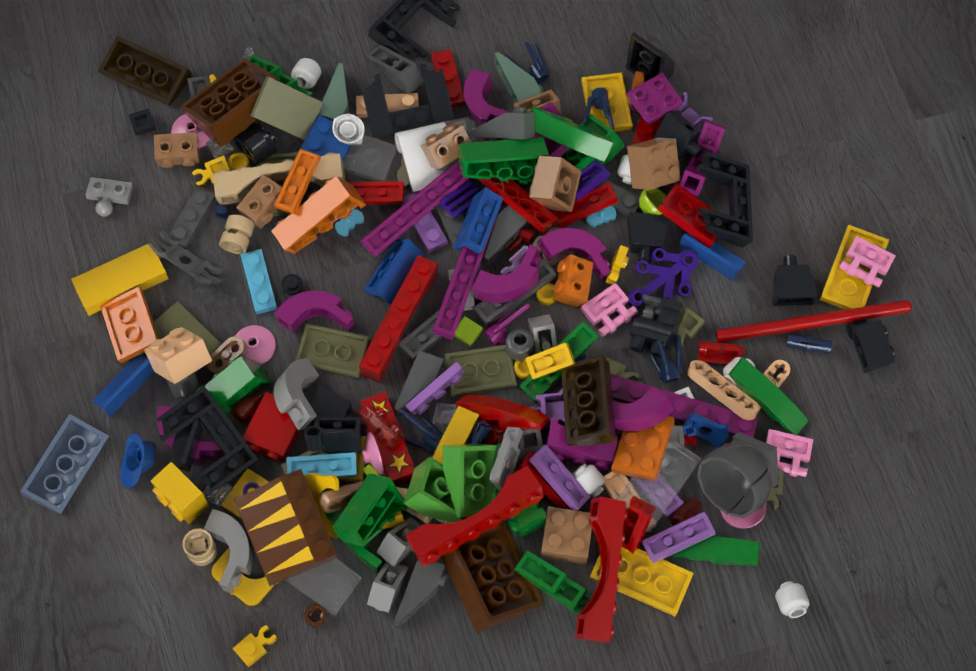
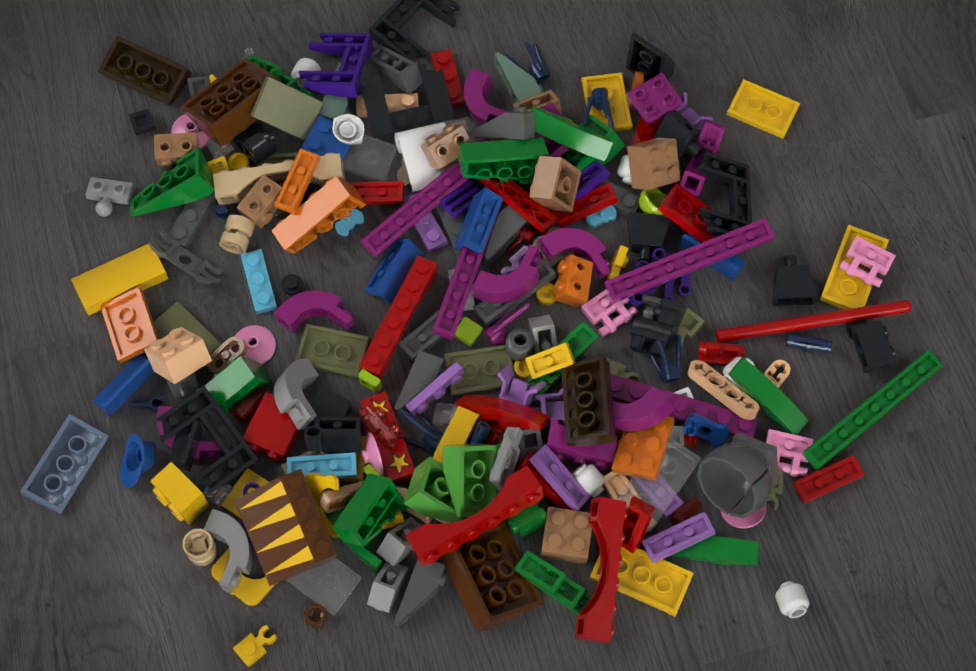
none -> green wedge [130,147,215,217]
none -> dark blue hand [131,397,162,413]
none -> dark purple wedge [299,33,373,98]
none -> lime tile [358,369,382,394]
none -> medium lavender piece [497,365,546,407]
none -> magenta plate [604,218,775,303]
none -> yellow tile [726,79,800,139]
none -> red plate [792,455,865,504]
none -> green tile [802,349,944,471]

